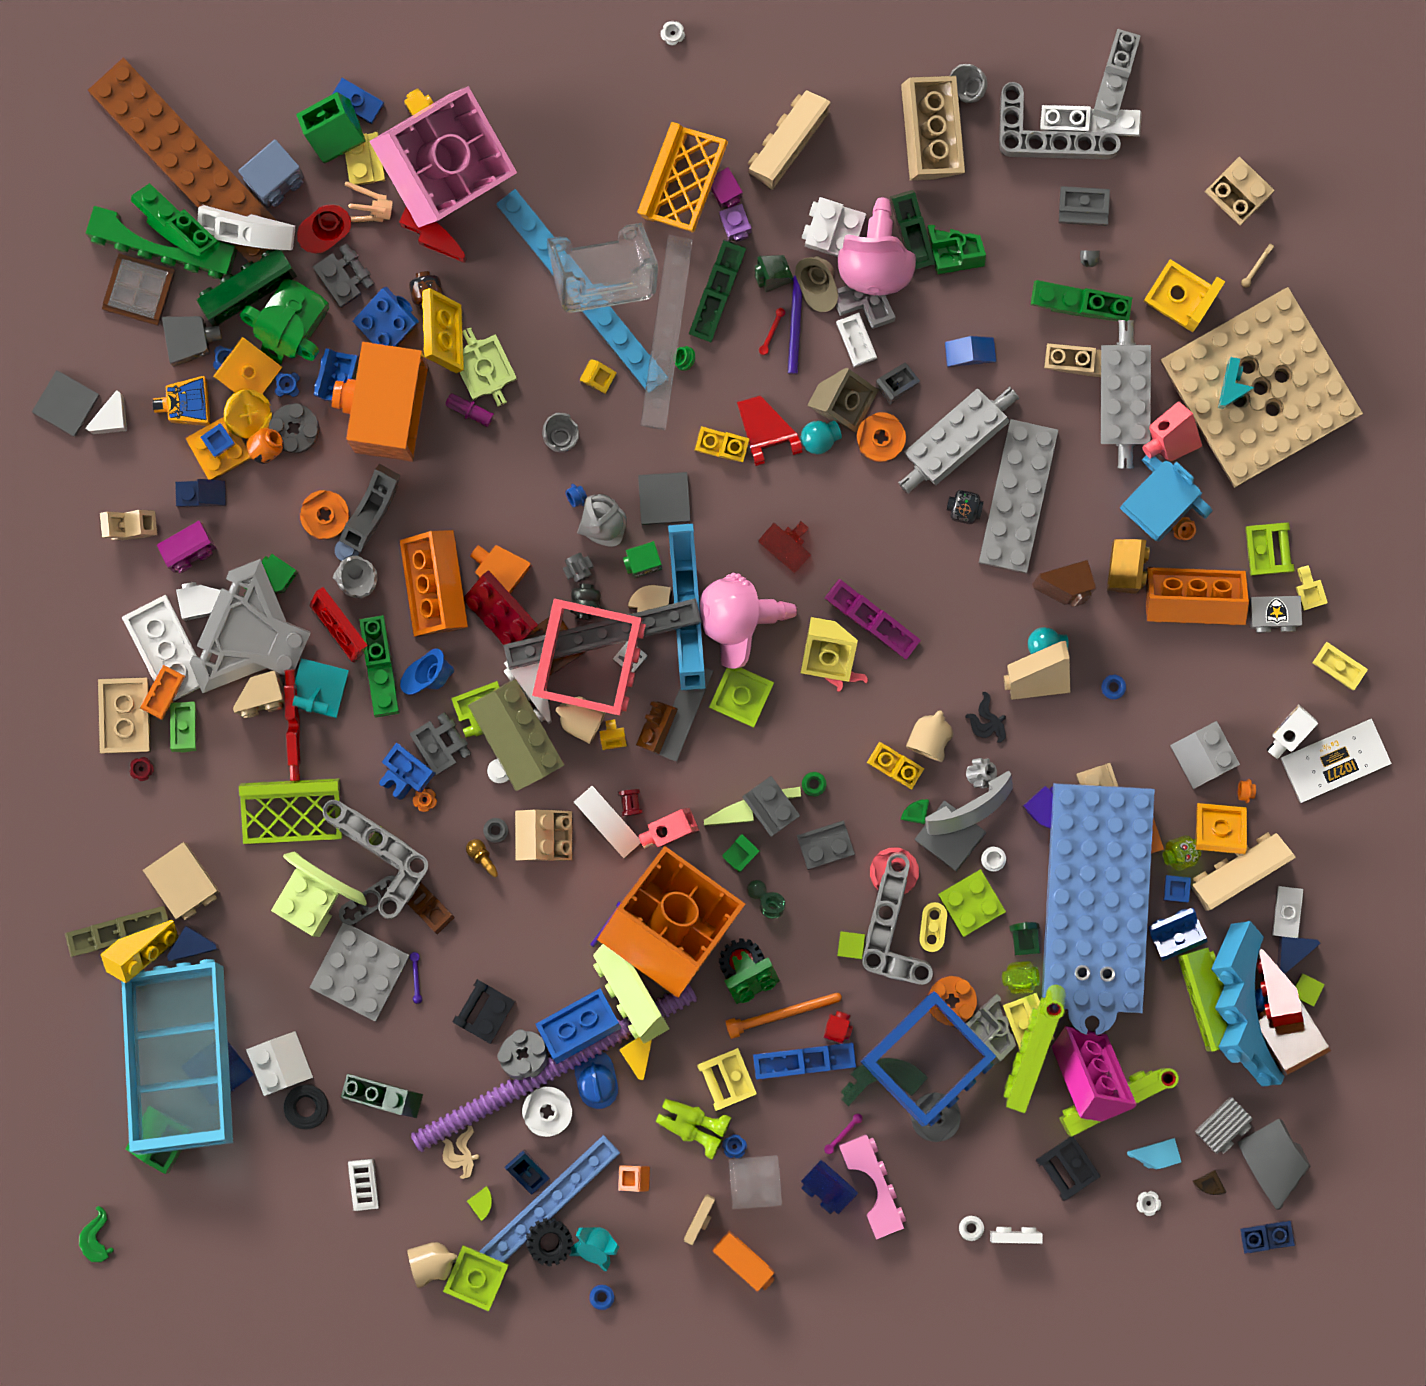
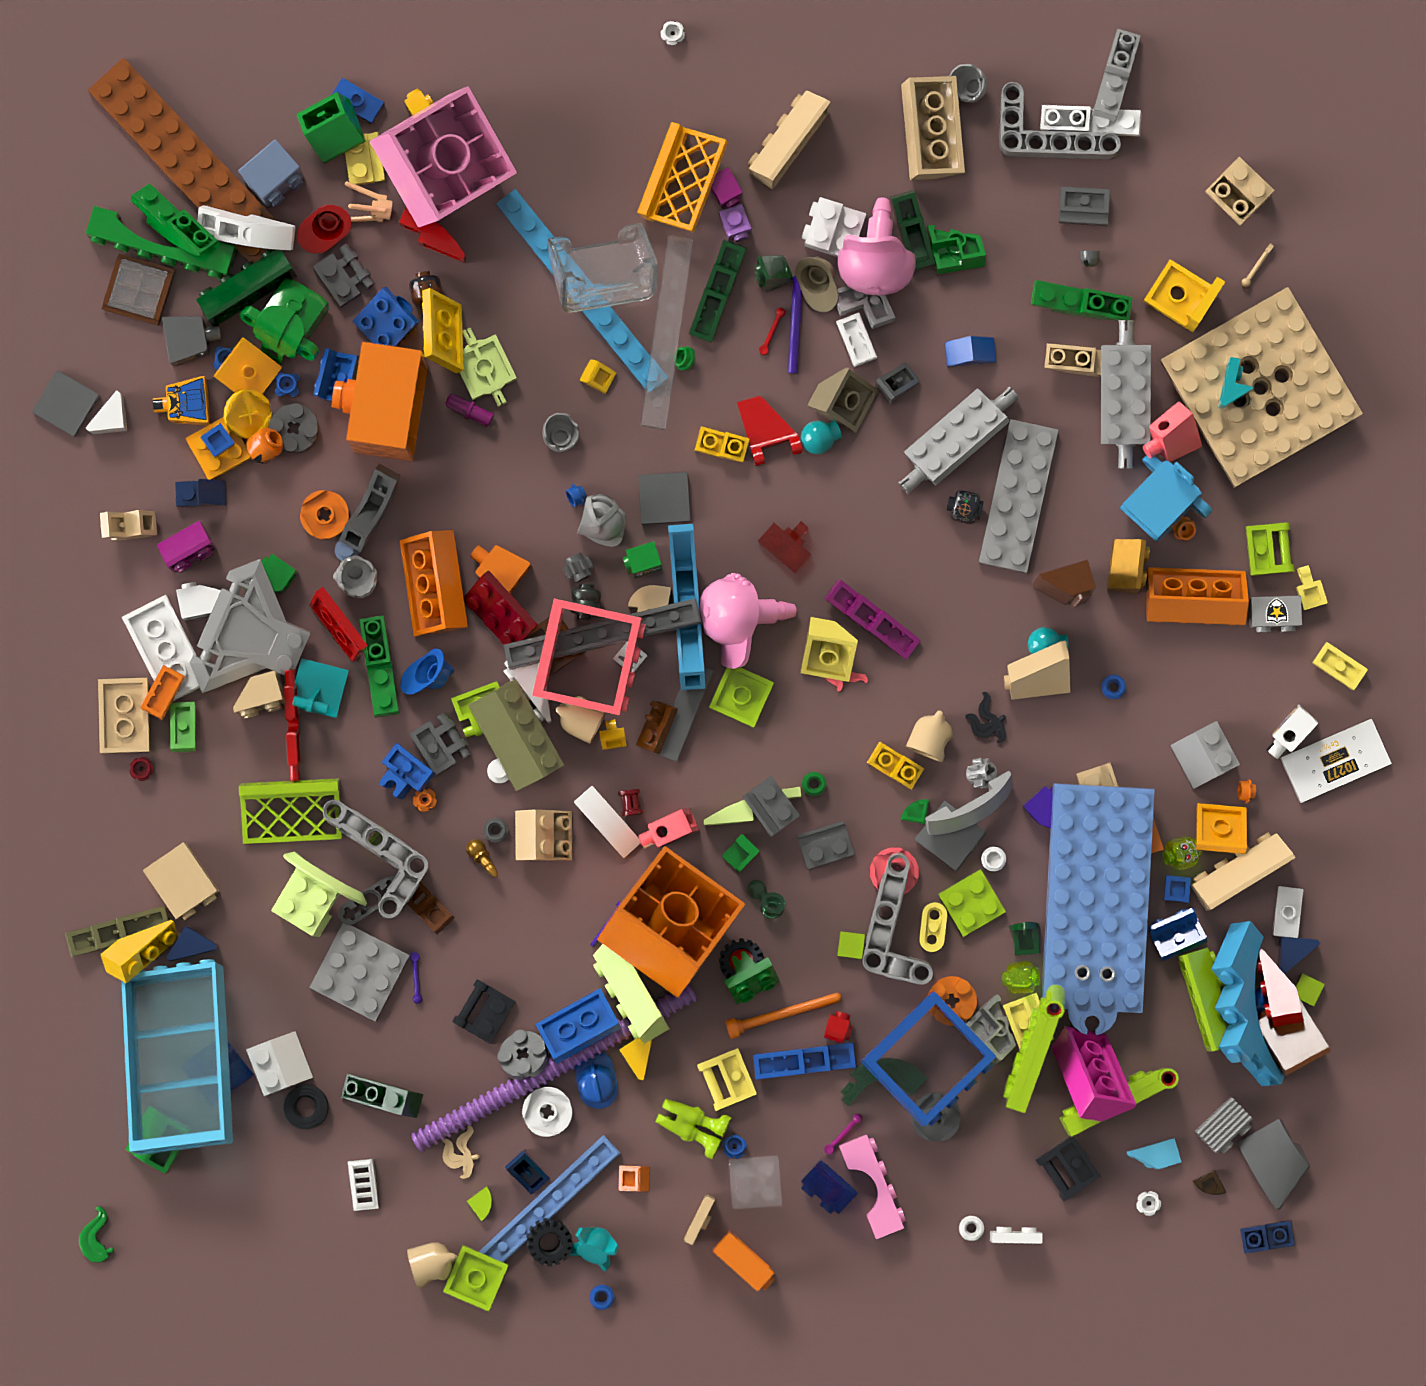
orange plate [857,412,906,462] -> none

